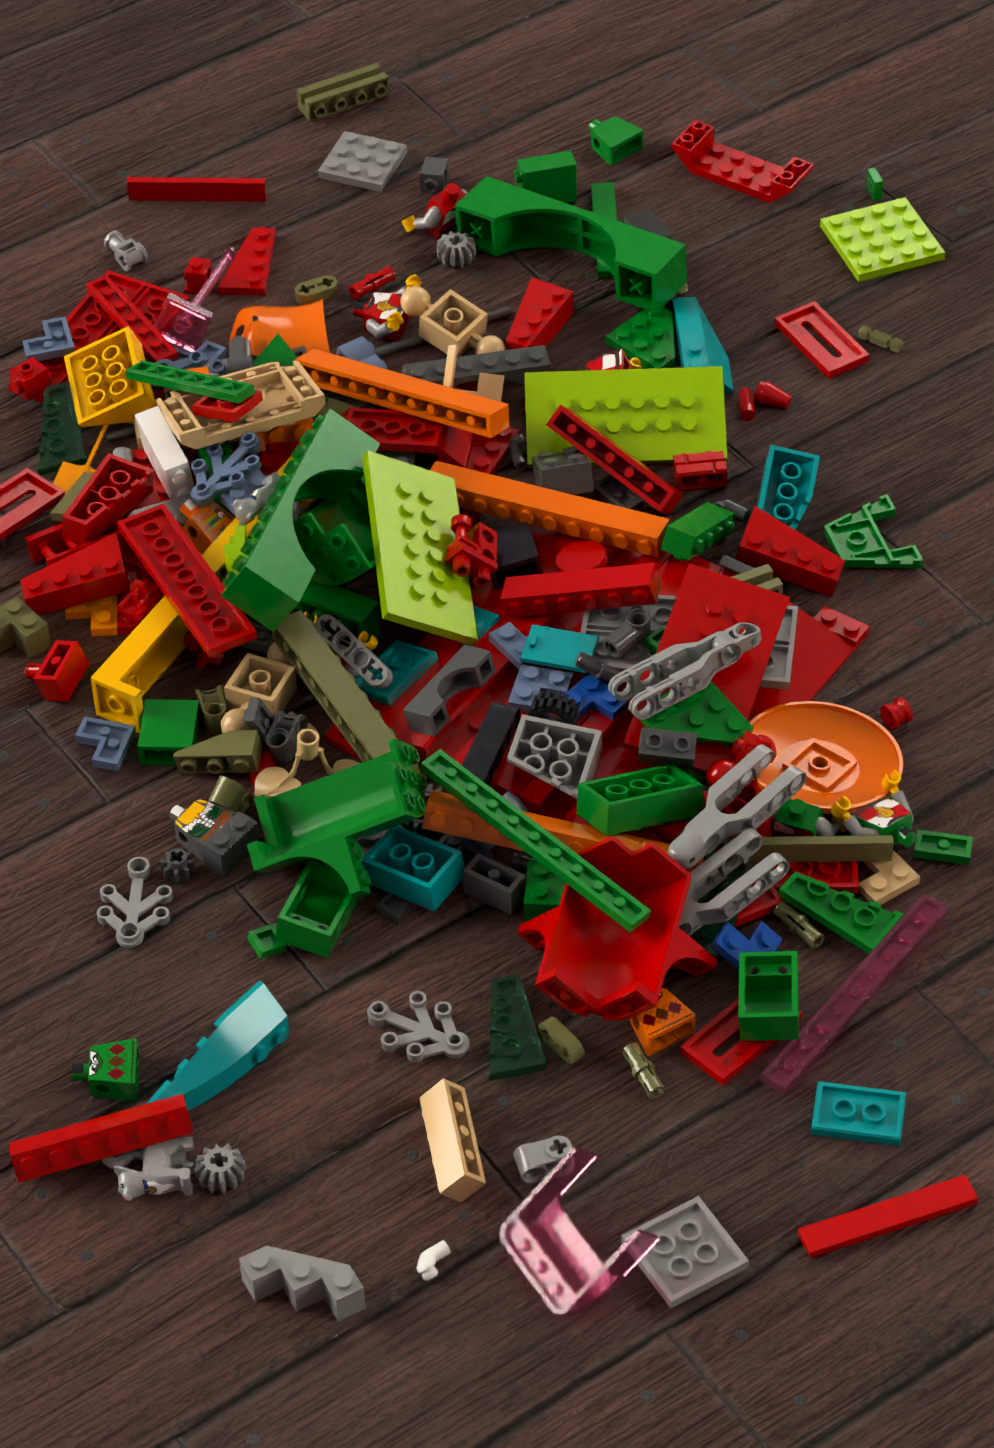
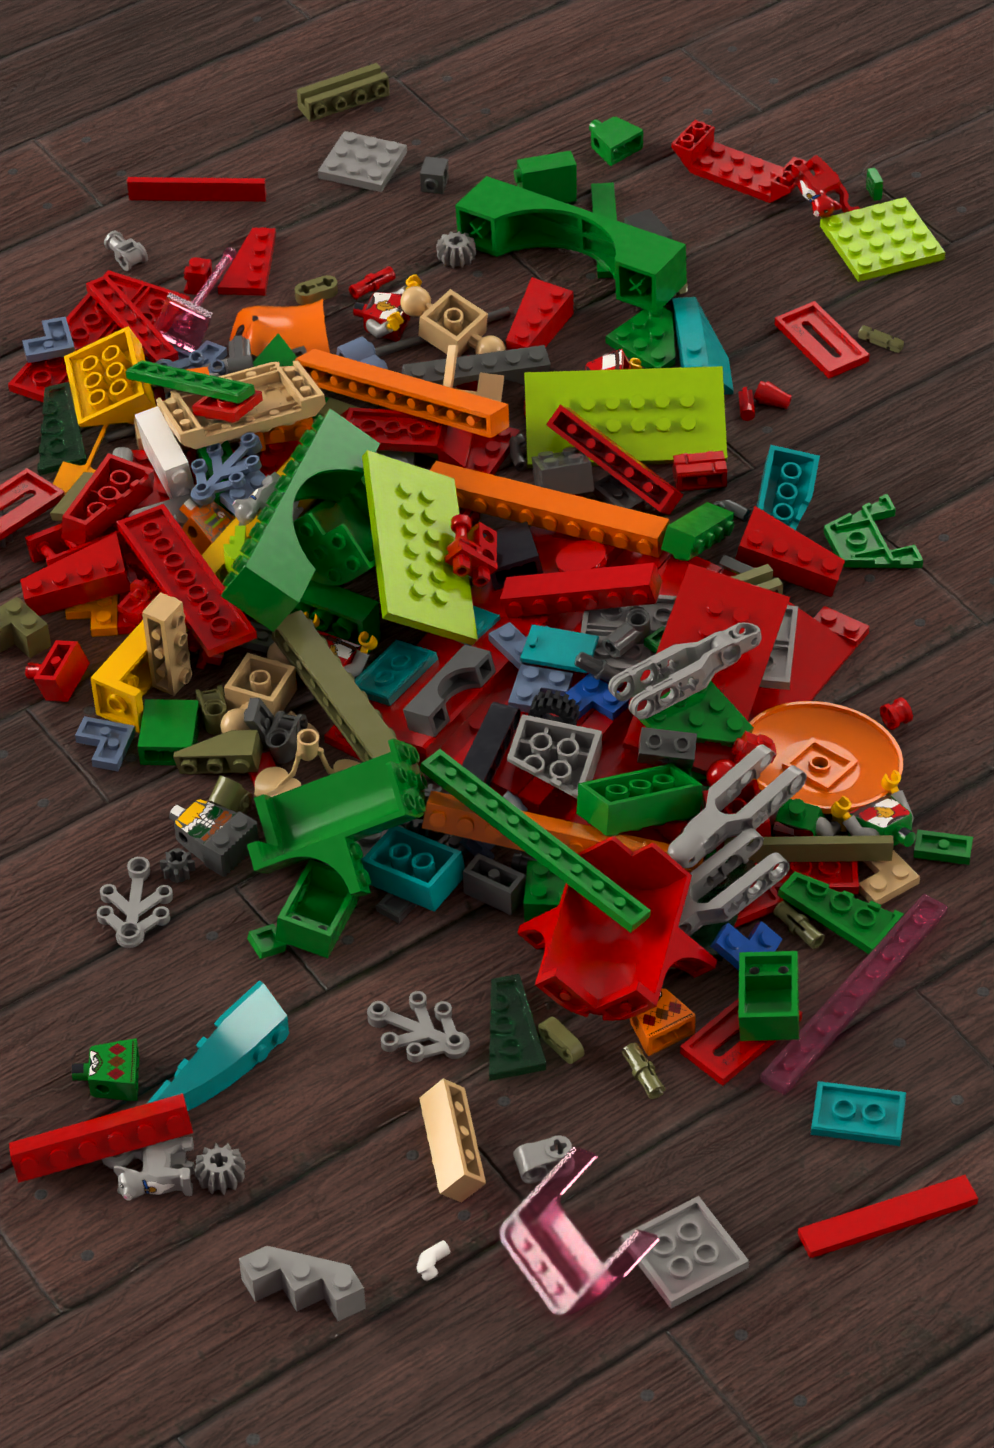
red brick [9,357,50,400] -> none
light grey beam [315,614,393,689] -> none
torso [401,183,468,239] -> none
none -> tan brick [142,592,192,696]
none -> red animal [786,155,860,218]

